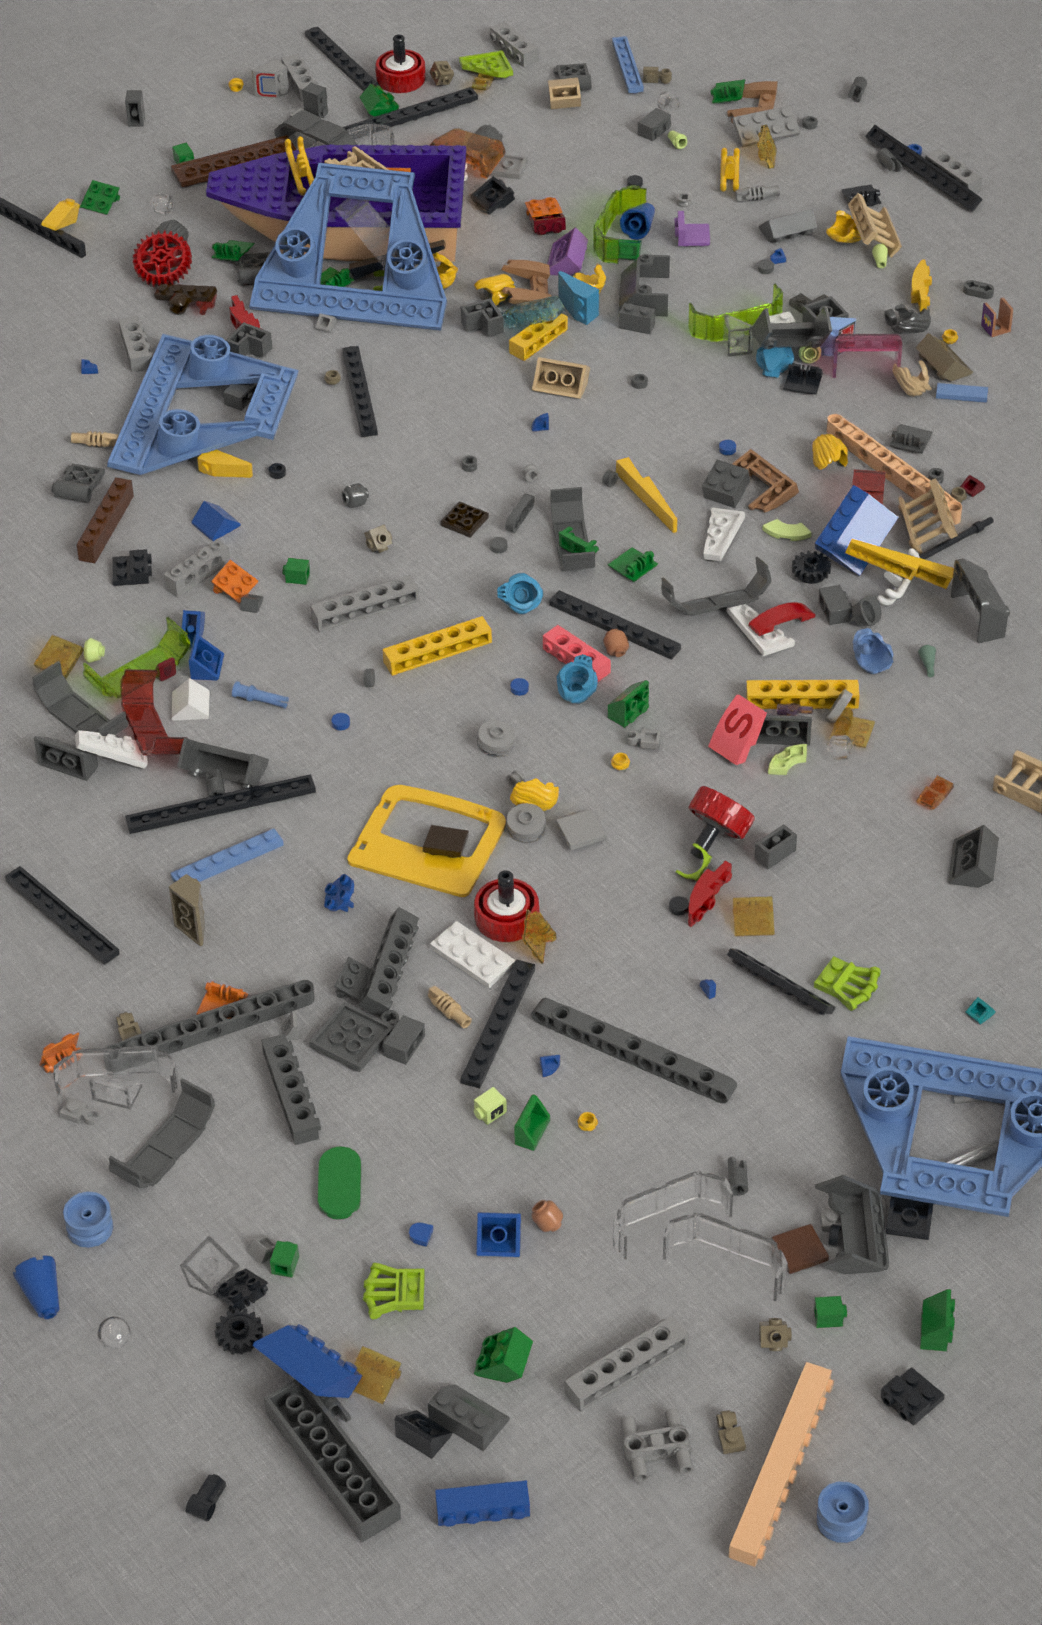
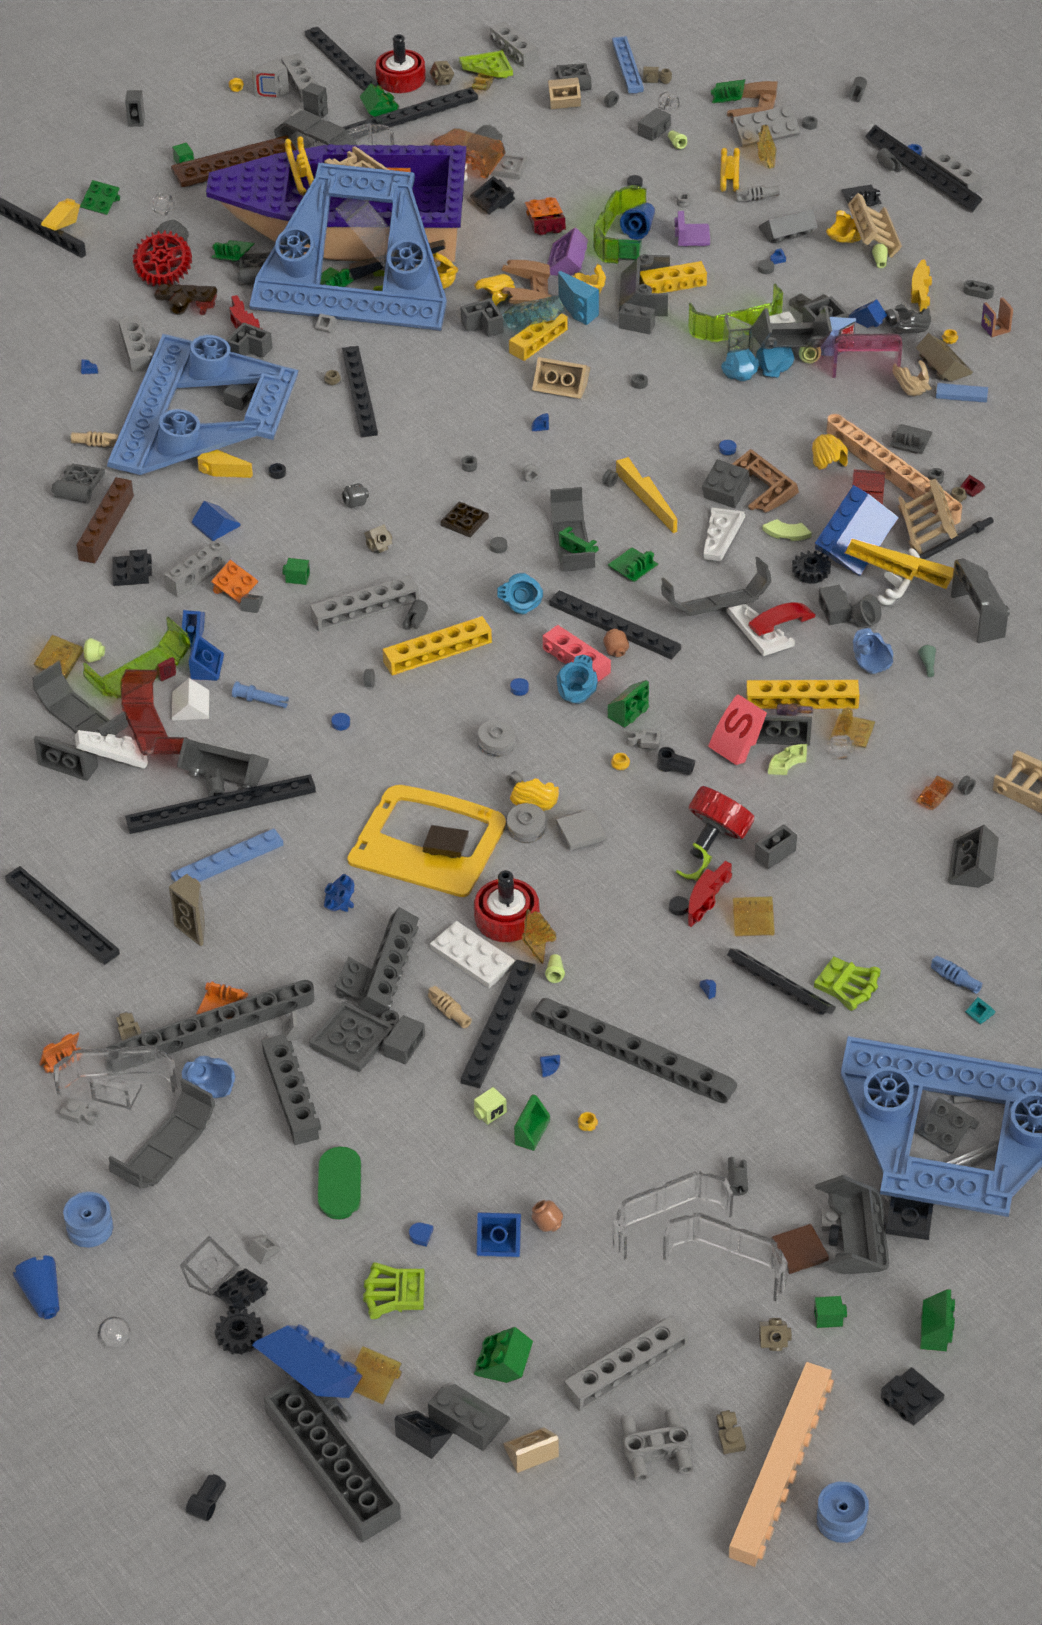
green brick [270,1241,299,1278] -> none
blue brick [435,1480,530,1527] -> none
dark grey beam [505,493,535,532] -> none
black hinge [783,363,823,395] -> none
light grey beam [825,689,853,723] -> none
none -> medium blue hair [182,1056,235,1098]
none -> dark grey hinge [402,600,428,630]
none -> tan slope [503,1427,559,1473]
none -> yellowish green cone [545,954,565,983]
none -> dark grey tile [604,91,619,107]
none -> yellow brick [639,261,707,293]
none -> black piece [657,747,696,775]
none -> dark azure helmet [721,349,759,381]
none -> blue slope [849,299,887,328]
none -> dark grey bracket [918,1097,979,1153]
none -> medium blue hinge [931,956,983,994]
none -> dark grey bush [958,775,976,795]

